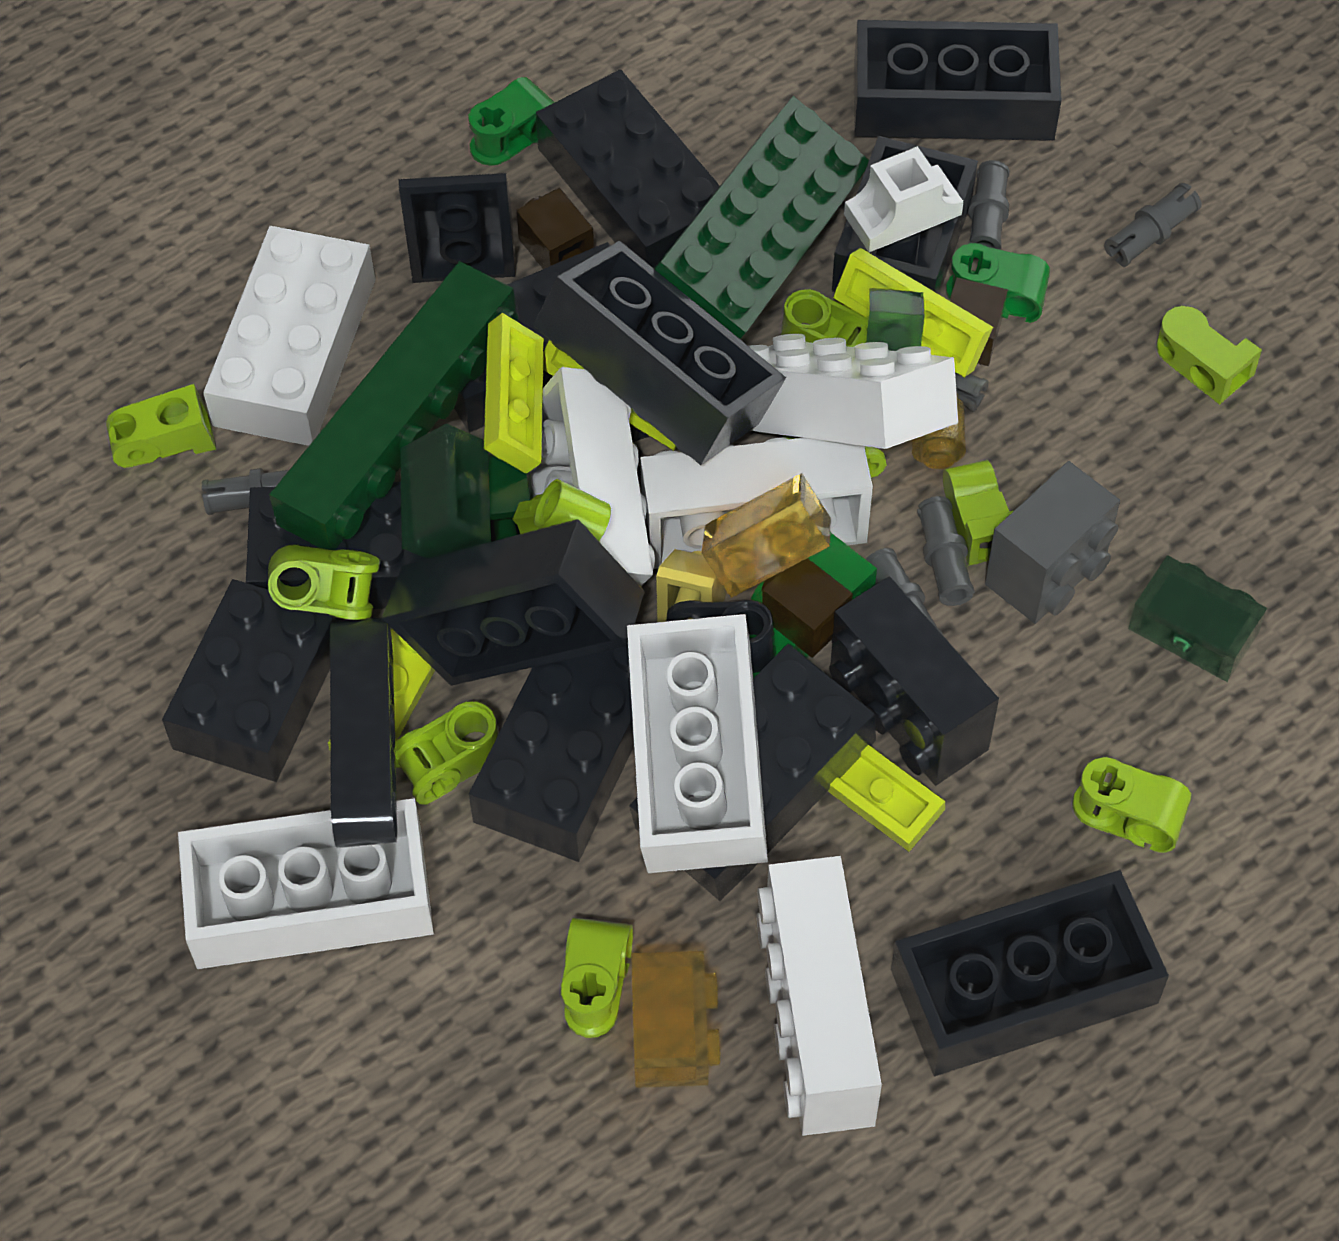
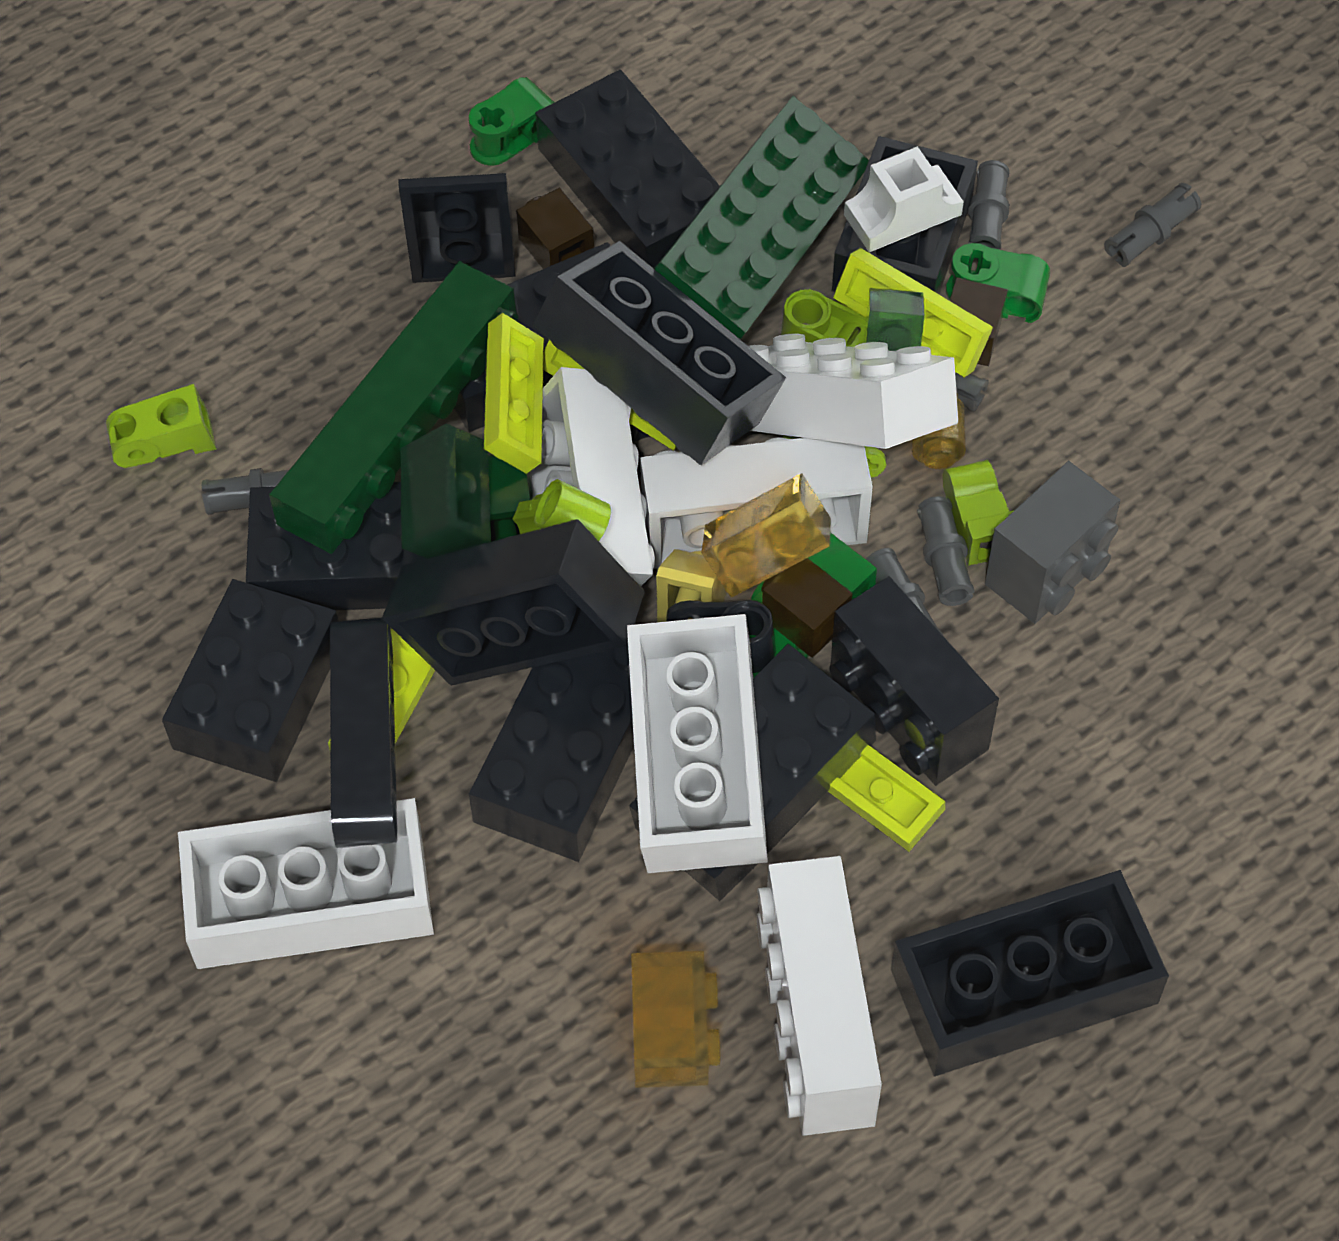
white brick [203,226,375,446] -> none
lime piece [268,545,380,620] -> none
lime piece [395,702,499,805] -> none
lime piece [561,917,633,1038] -> none
black brick [854,20,1062,141] -> none
lime piece [1072,757,1191,853] -> none
clear green brick [1128,555,1267,682] -> none
lime leg [1156,306,1262,405] -> none

